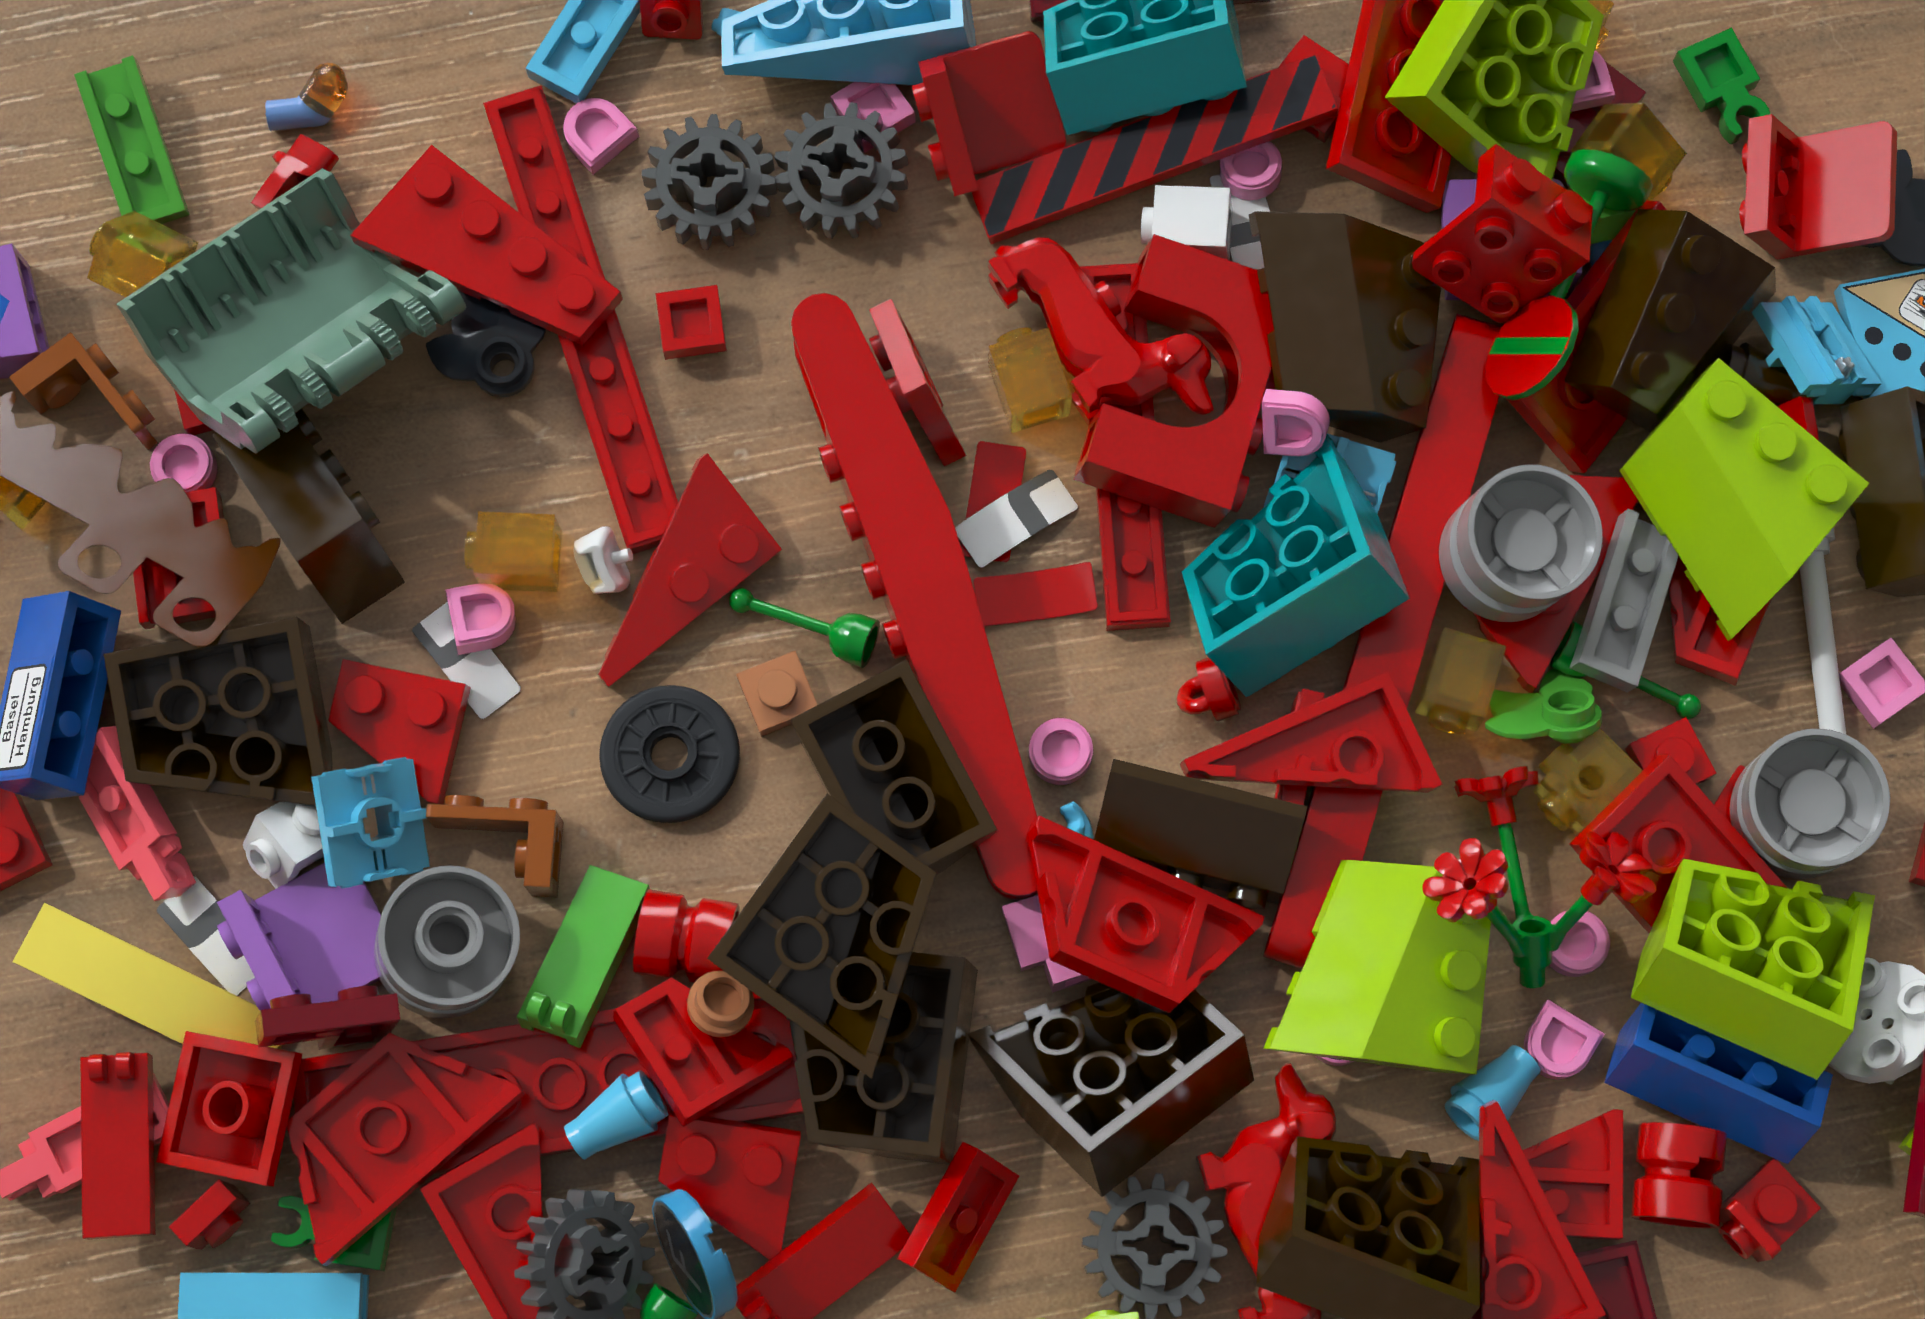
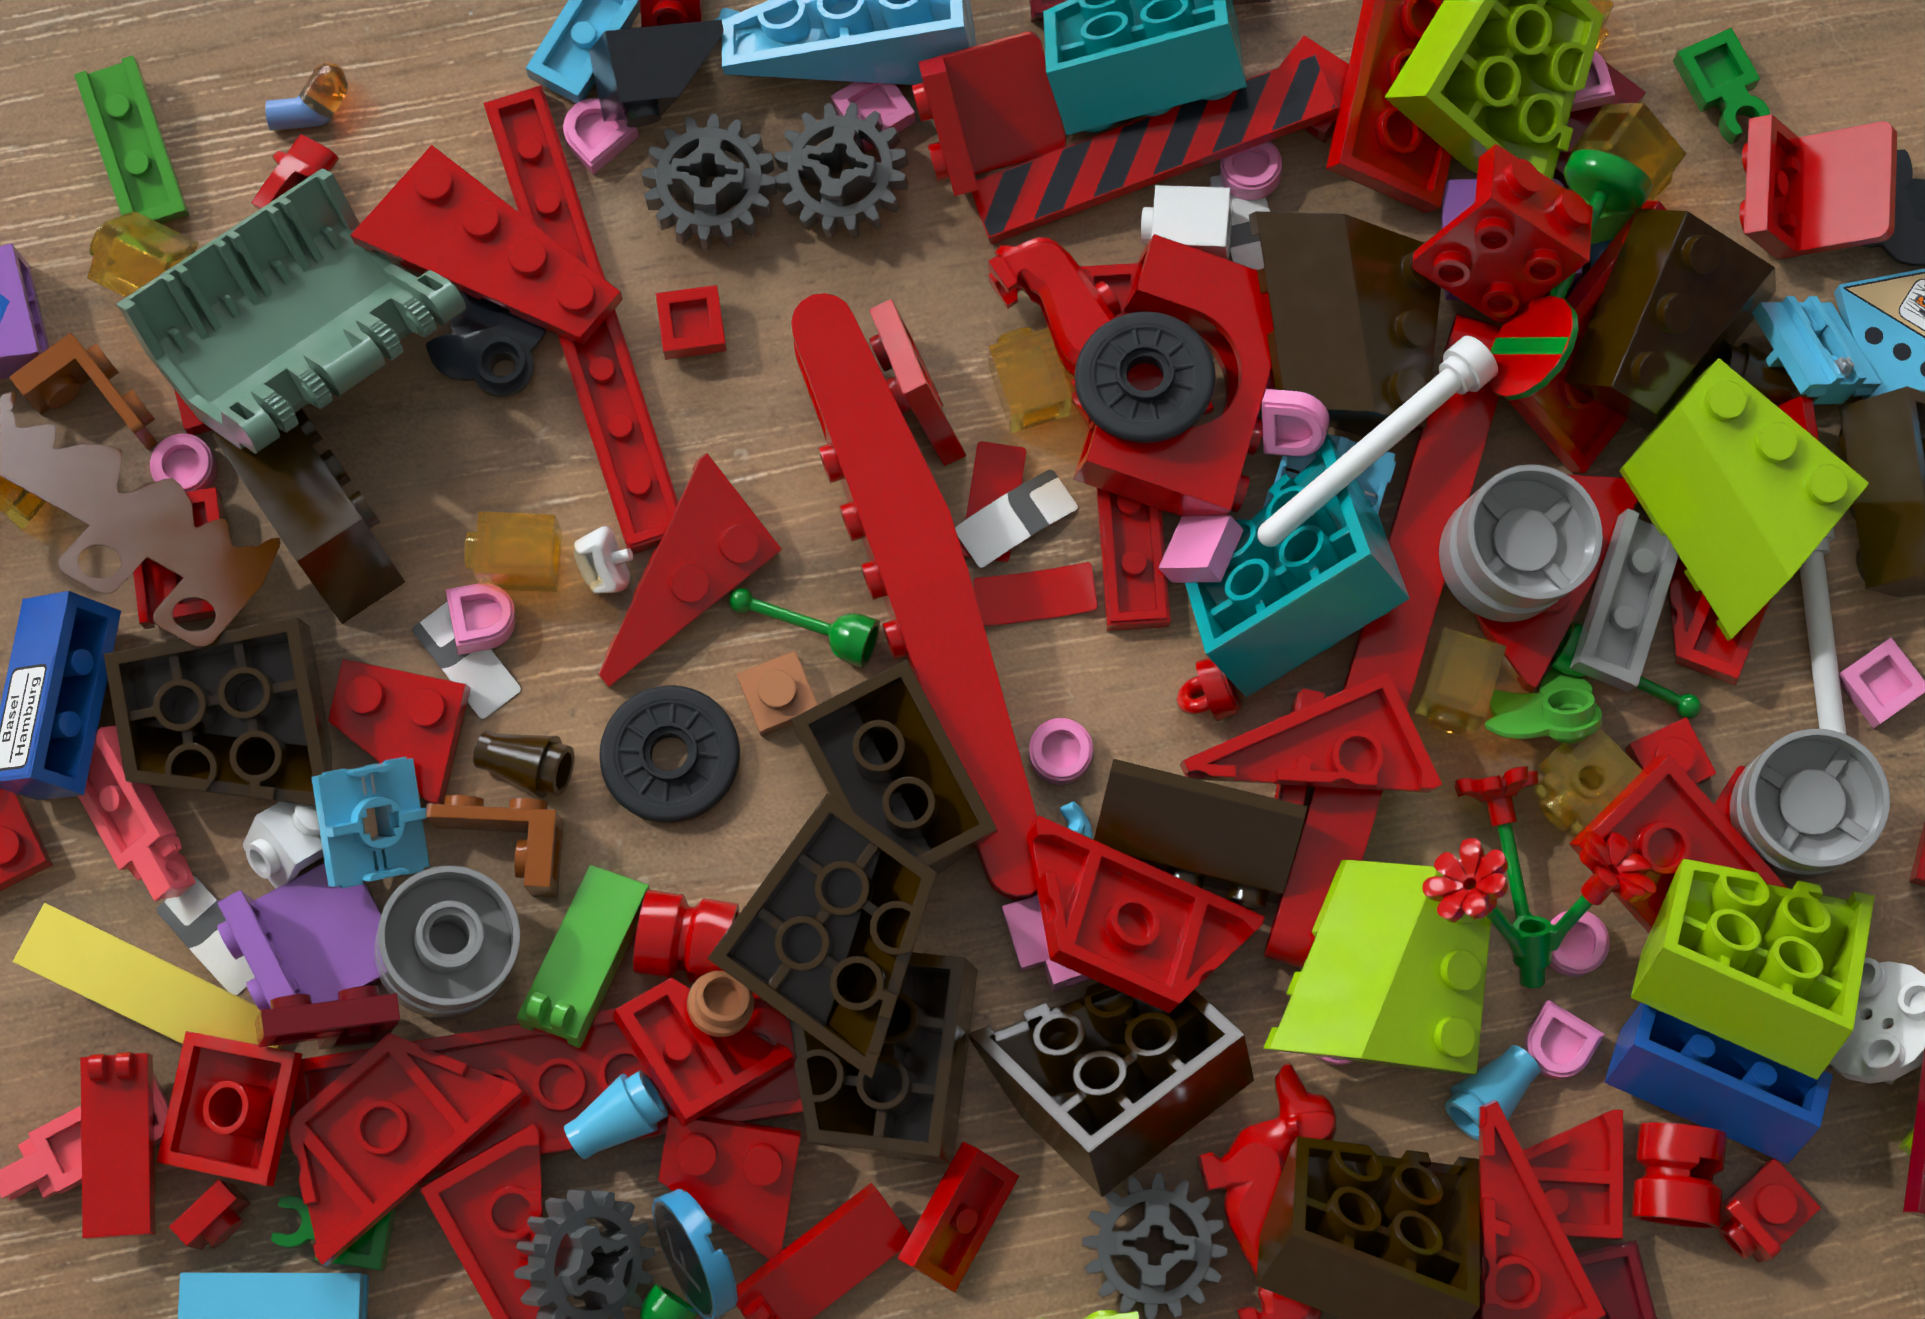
none -> dark brown cone [473,731,575,798]
none -> black slope [589,20,724,127]
none -> black wheel [1075,312,1216,443]
none -> bright pink tile [1158,515,1244,583]
none -> white piece [1257,336,1498,547]

